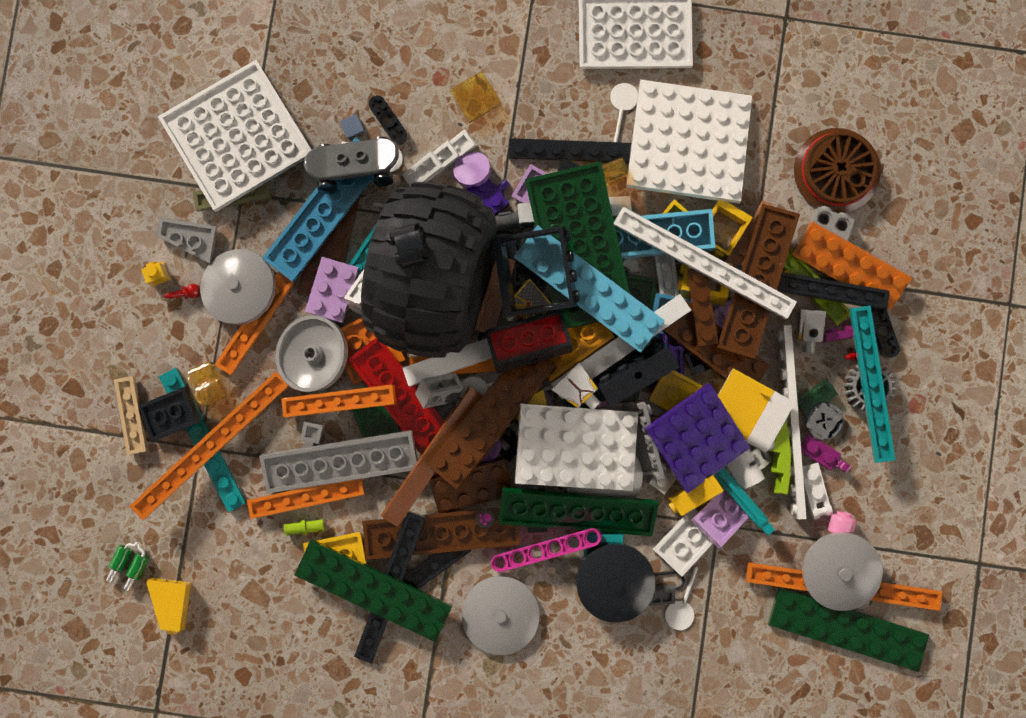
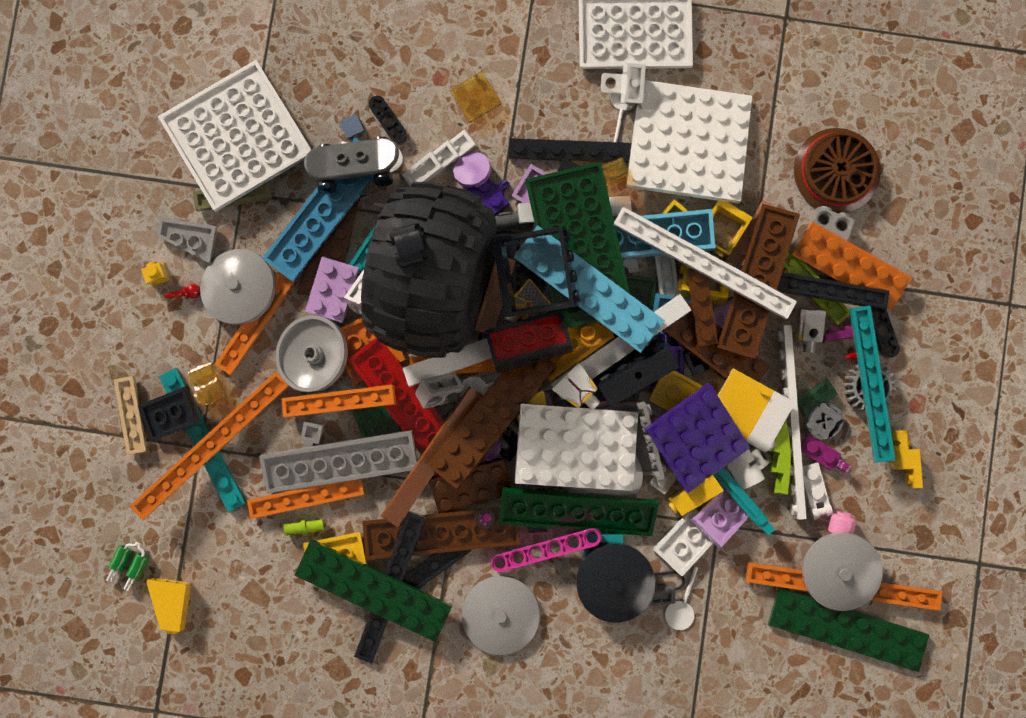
none -> white piece [601,63,646,104]
none -> yellow plate [890,430,923,488]

